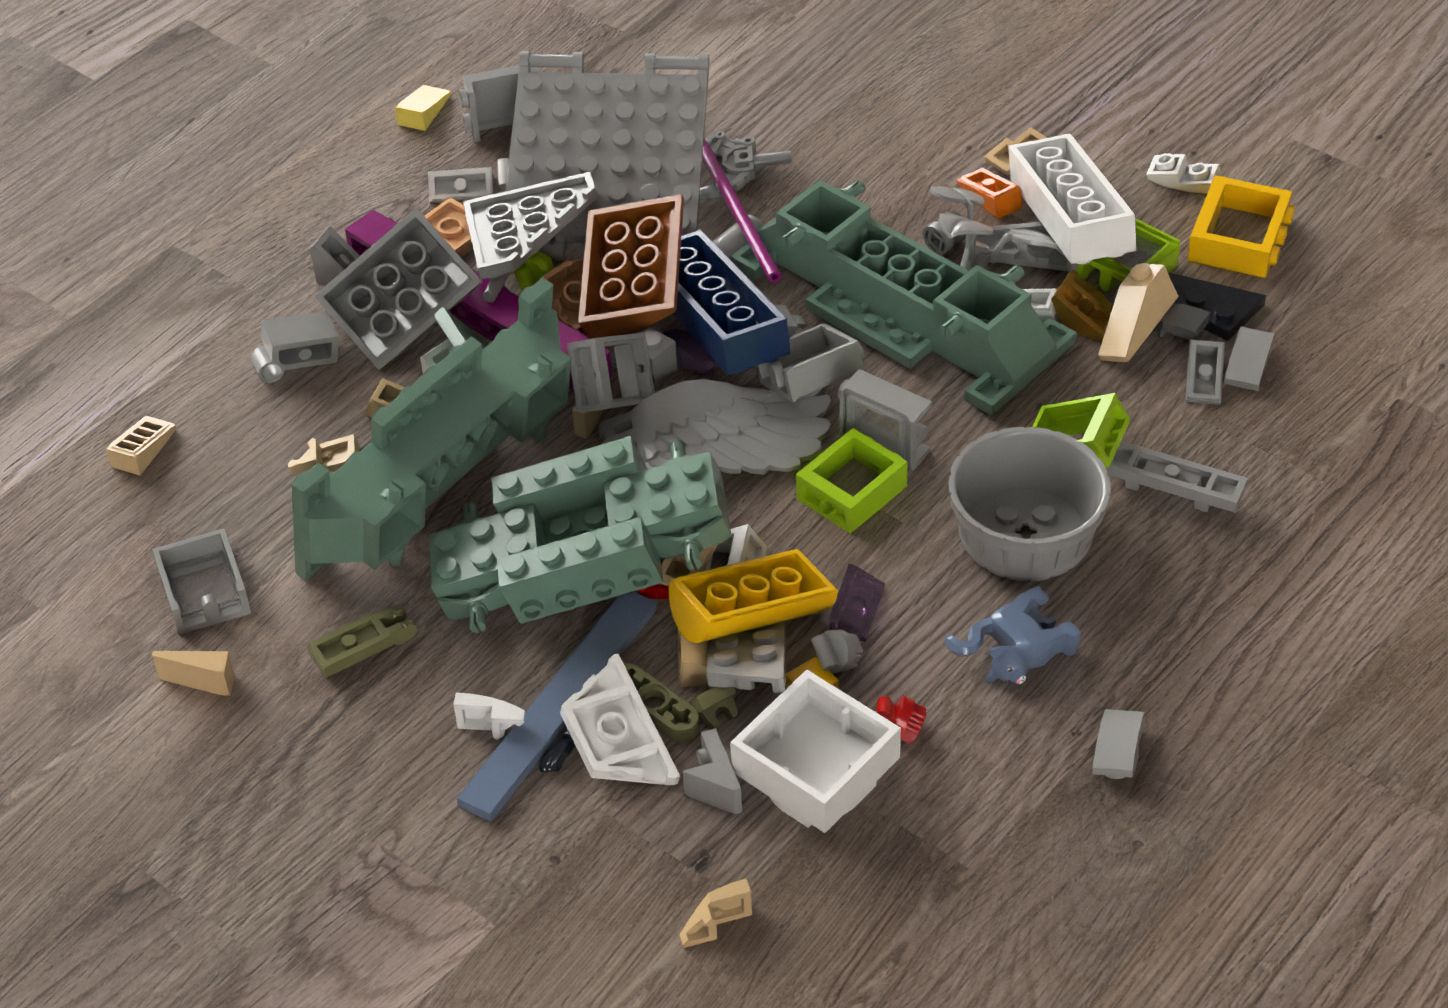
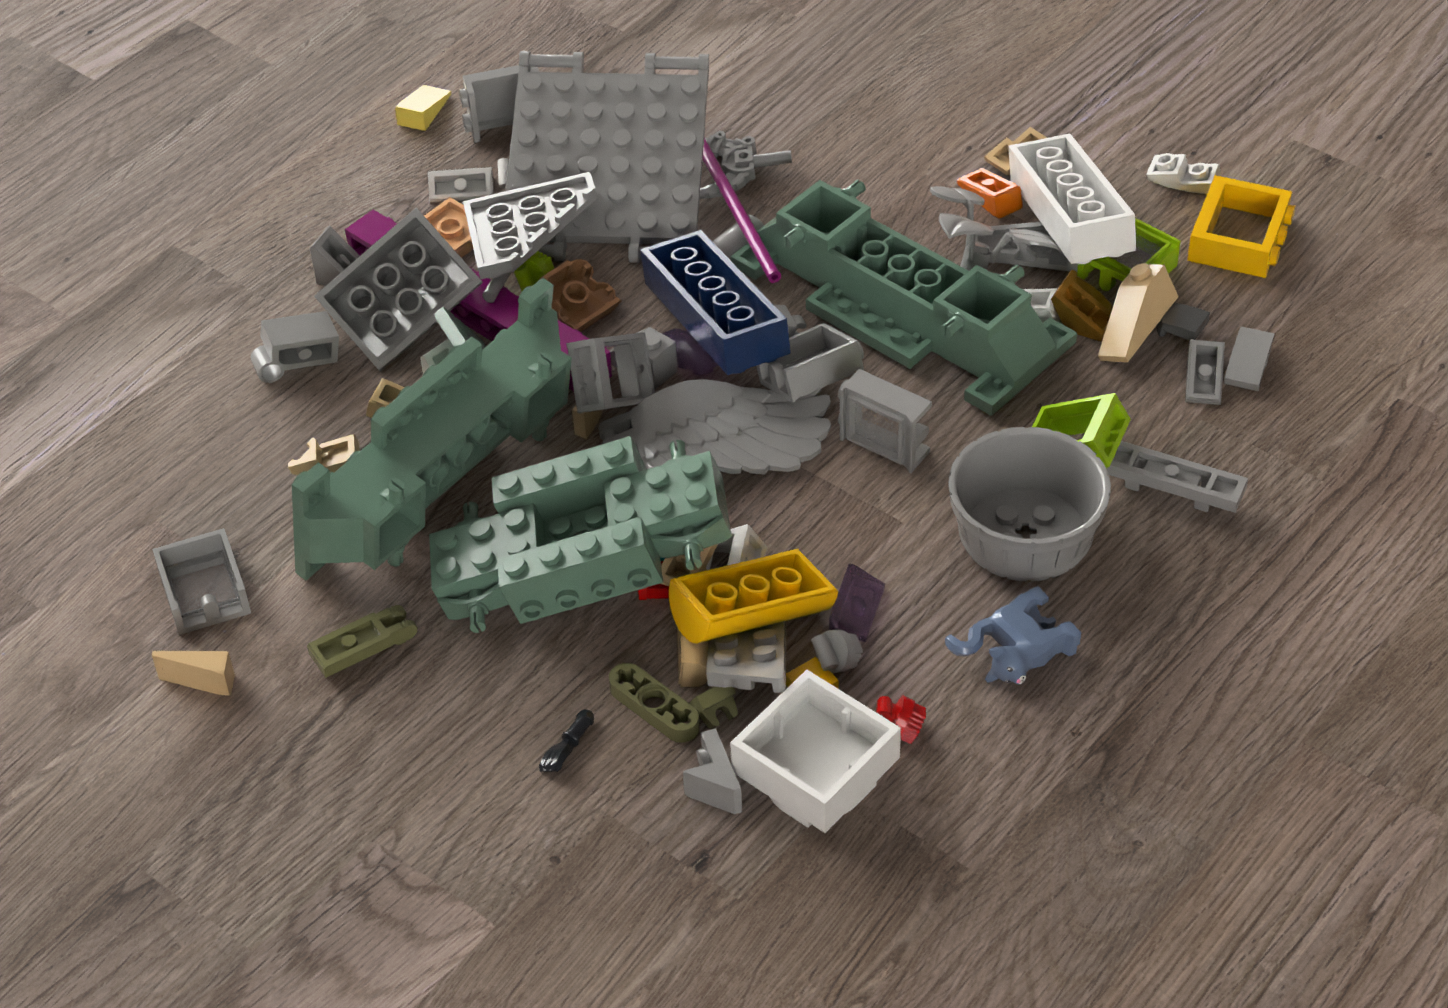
tan slope [106,416,177,476] -> none
white slope [454,692,525,740] -> none
sand blue tile [457,591,657,822] -> none
white wing [560,654,680,786] -> none
dark orange slope [578,194,684,339] -> none
tan slope [680,878,752,948] -> none
lime window [796,428,908,534] -> none
light grey wheel [923,210,966,255] -> none
light grey slope [1093,709,1145,779] -> none
black wing [1168,272,1266,341] -> none

